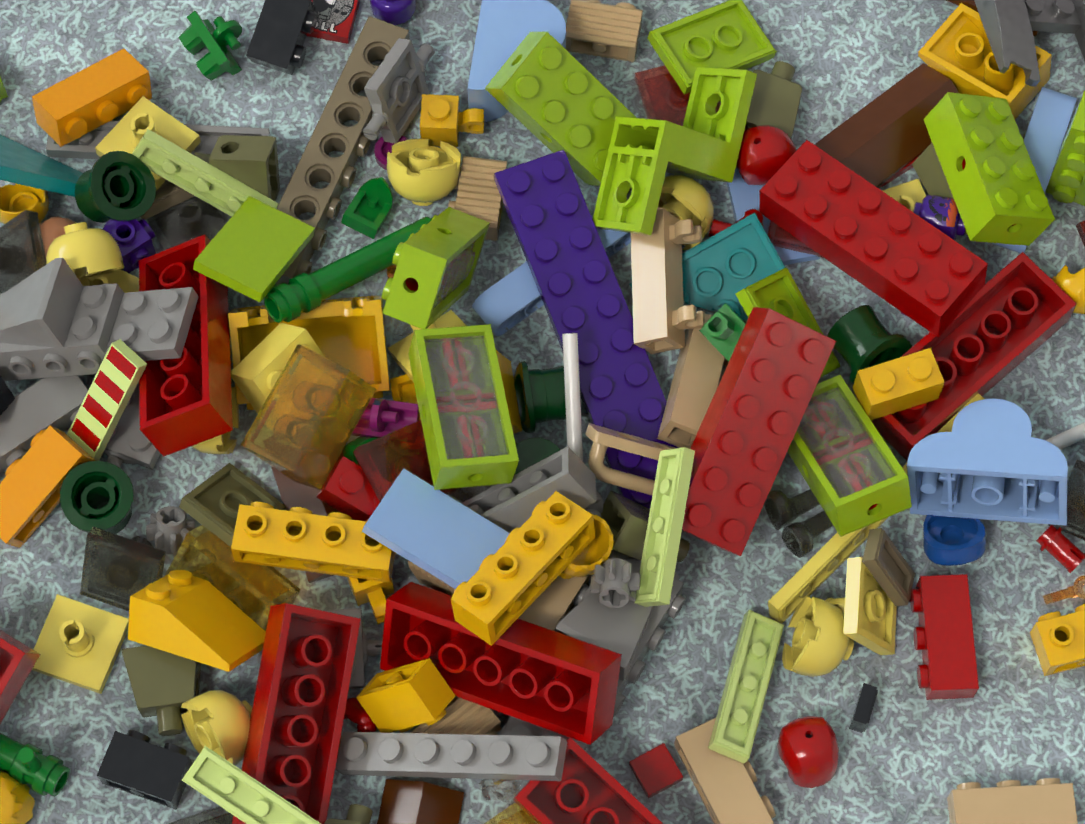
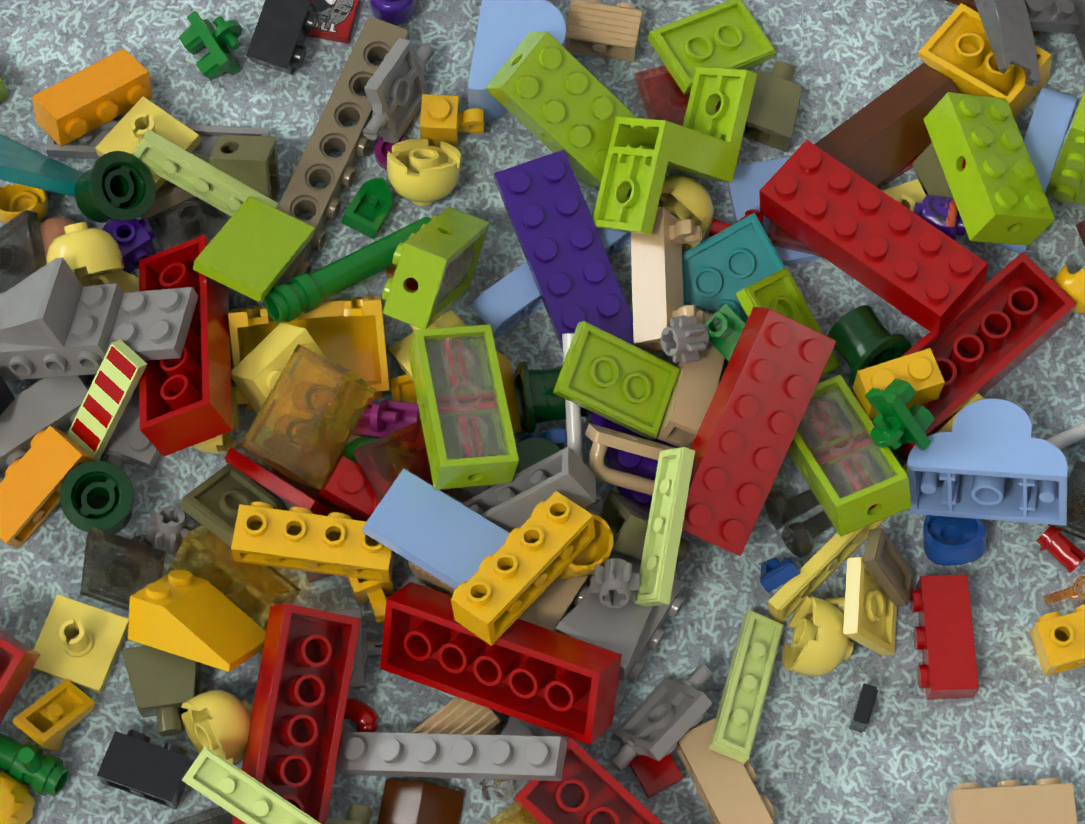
yellow brick [356,658,455,733] -> none
tan brick [448,156,507,241] -> none
red helmet [736,125,797,185] -> none
red helmet [777,716,839,788] -> none
none -> yellow slope [12,679,96,752]
none -> red tile [224,447,332,516]
none -> blue tile [521,428,567,446]
none -> lime tile [553,321,680,440]
none -> light grey plate [609,663,713,772]
none -> light grey gear [661,315,709,363]
none -> blue tile [760,557,800,593]
none -> green hips [865,379,934,451]

